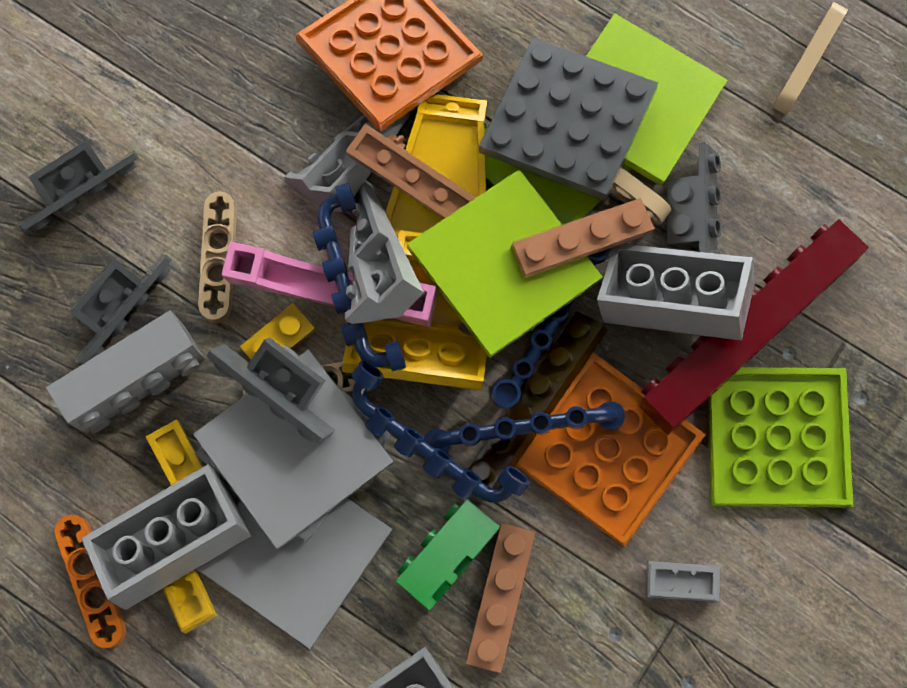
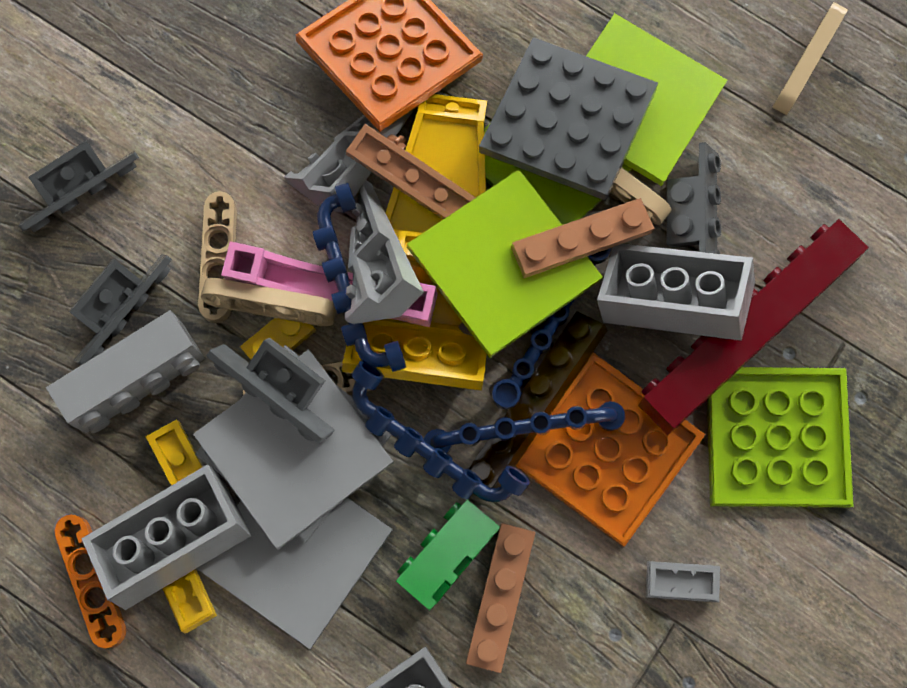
none -> tan beam [201,278,336,326]

